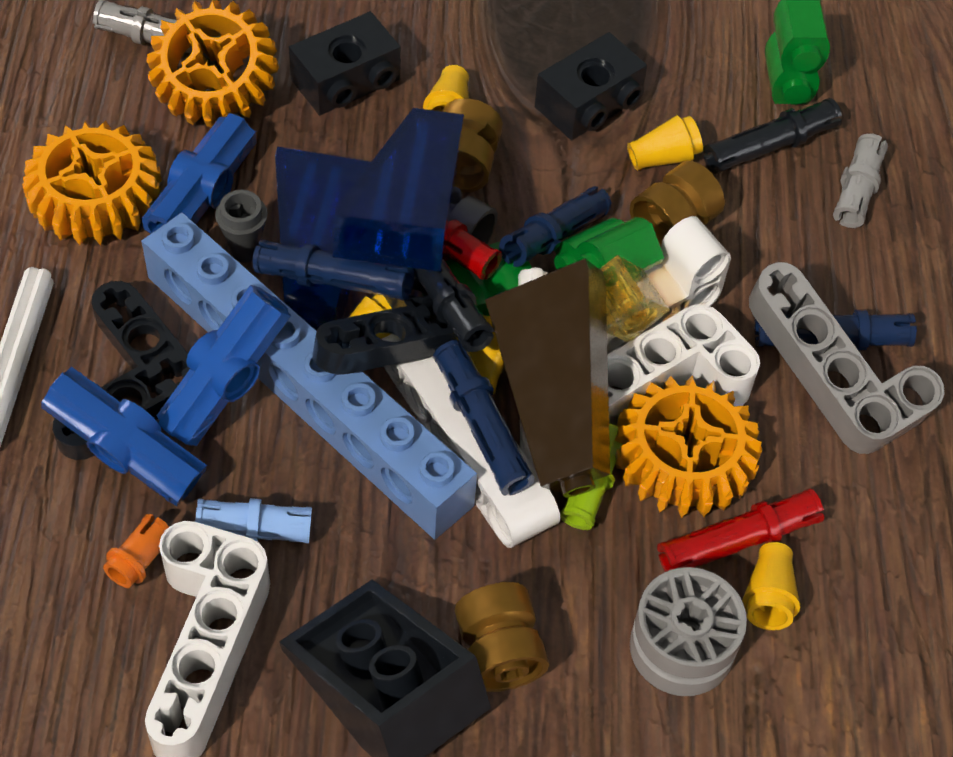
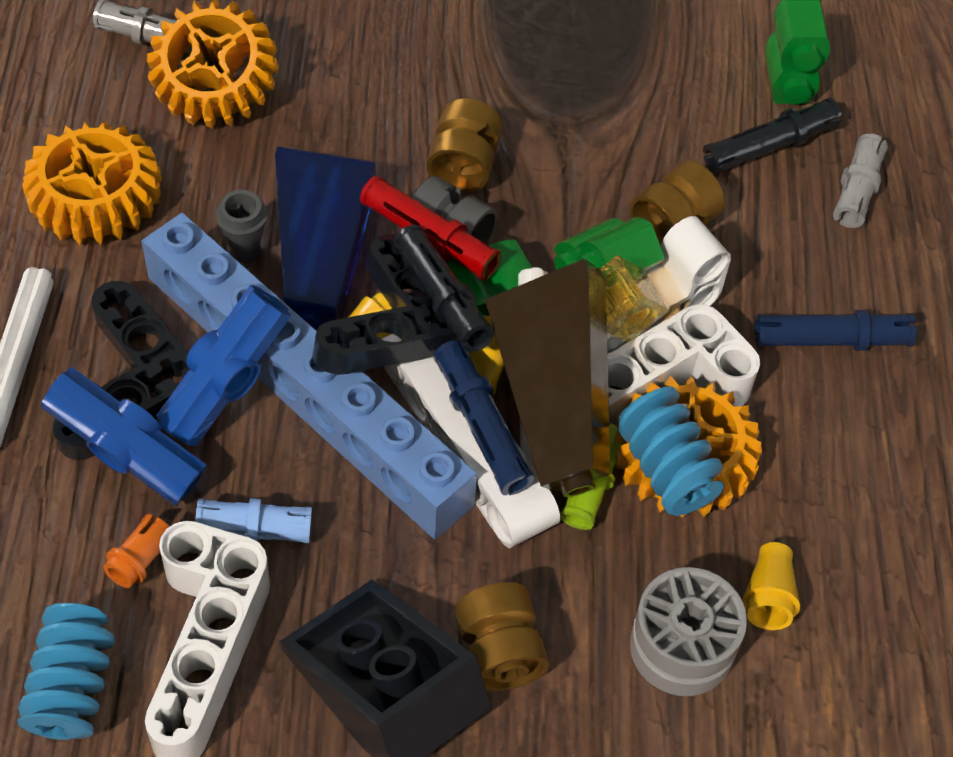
blue piece [142,113,257,234] -> none
dark blue pin [253,240,414,301] -> none
black brick [289,11,401,116] -> none
clear blue slope [332,108,464,271] -> none
yellow cone [423,65,469,129] -> none
dark blue pin [499,186,612,267] -> none
black brick [534,32,647,141] -> none
yellow cone [627,115,703,171] -> none
red pin [657,488,825,572] -> none
light grey beam [749,262,945,454] -> none
none -> dark azure piece [17,603,116,740]
none -> dark azure piece [619,386,725,516]

